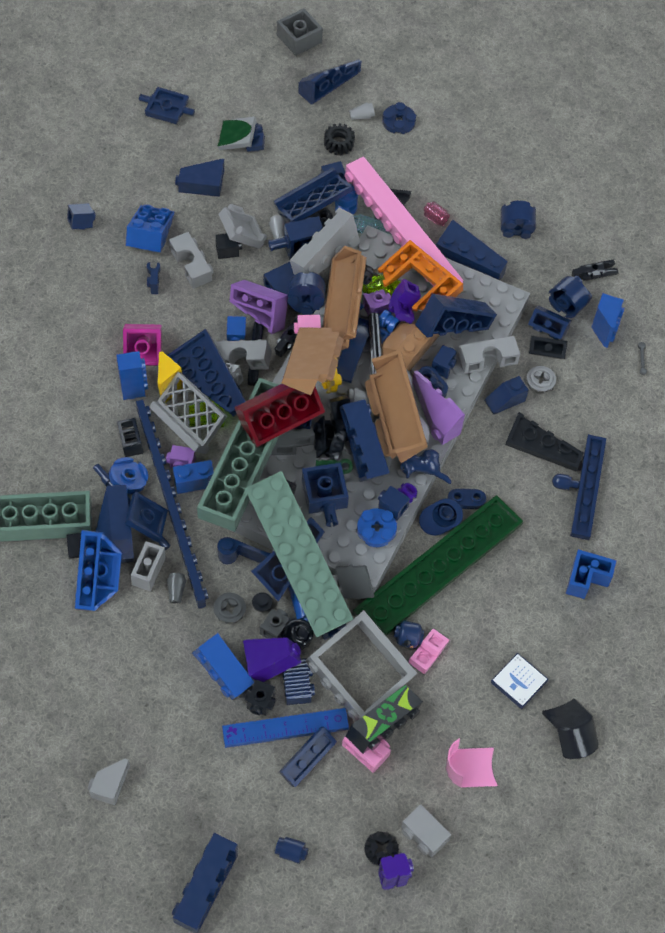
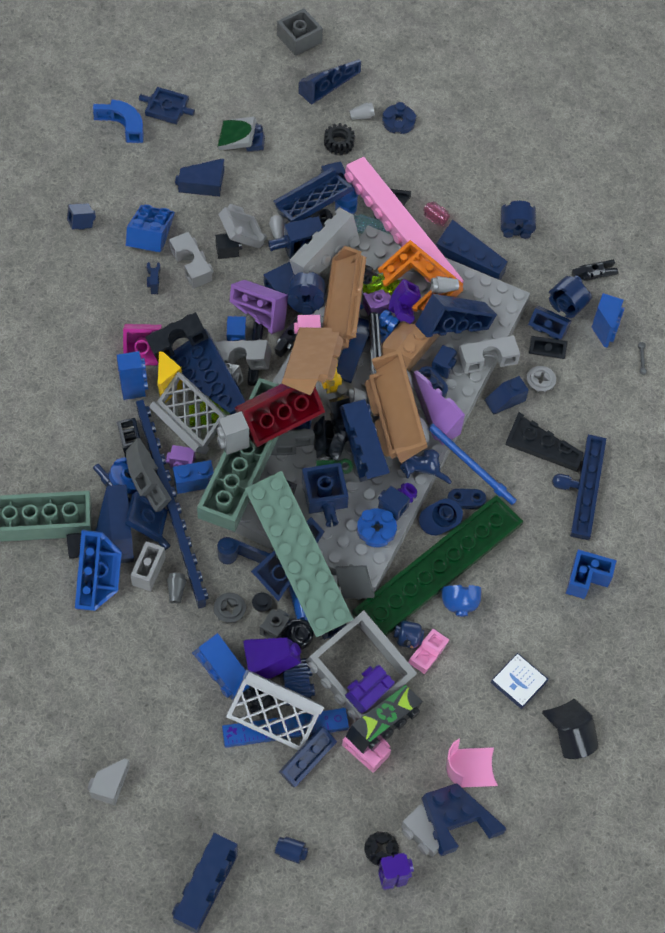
none -> blue arch [93,99,144,143]
none -> dark grey slope [126,438,172,512]
none -> black arch [146,312,209,363]
none -> light grey brick [217,411,249,455]
none -> light grey fence [226,669,324,750]
none -> dark purple brick [345,665,395,714]
none -> dark blue wing [422,783,507,856]
none -> blue bar [428,424,516,505]
none -> light grey cone [431,276,459,294]
none -> blue cylinder [442,585,481,617]

